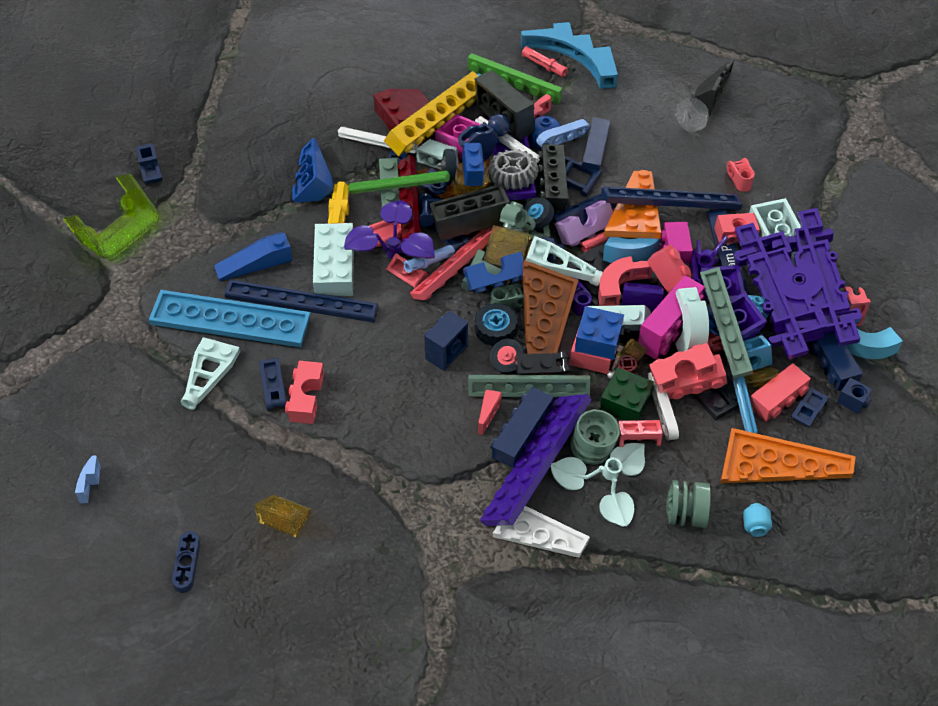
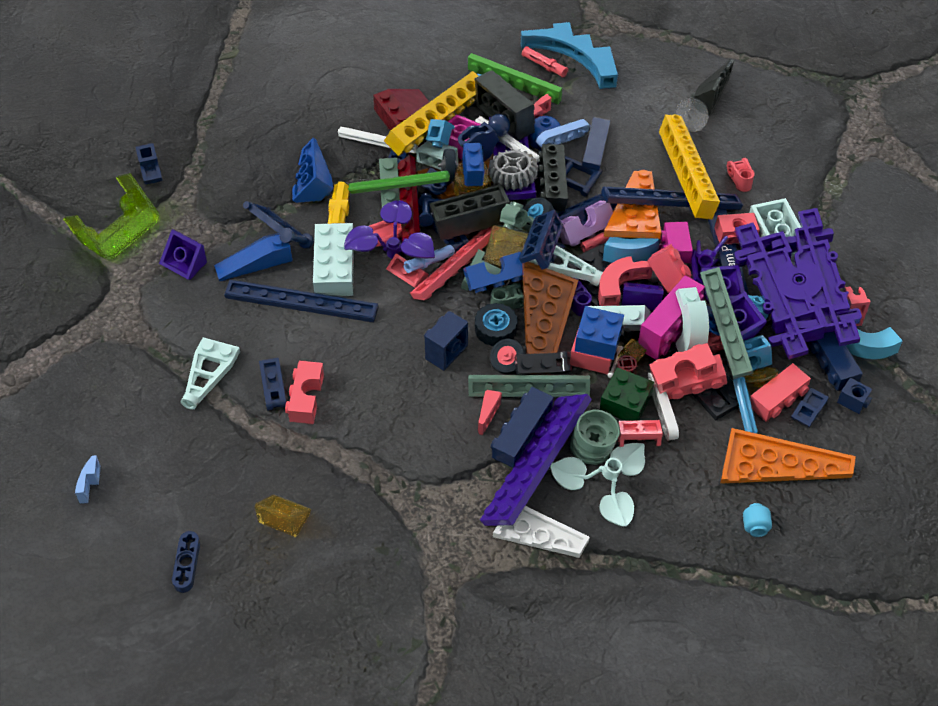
dark azure plate [149,290,311,348] -> none
sand green wheel [666,480,710,528] -> none
none -> dark purple slope [159,229,207,280]
none -> dark blue piece [243,201,314,249]
none -> dark azure brick [426,119,455,149]
none -> dark blue fence [519,210,563,270]
none -> yellow brick [659,114,720,219]

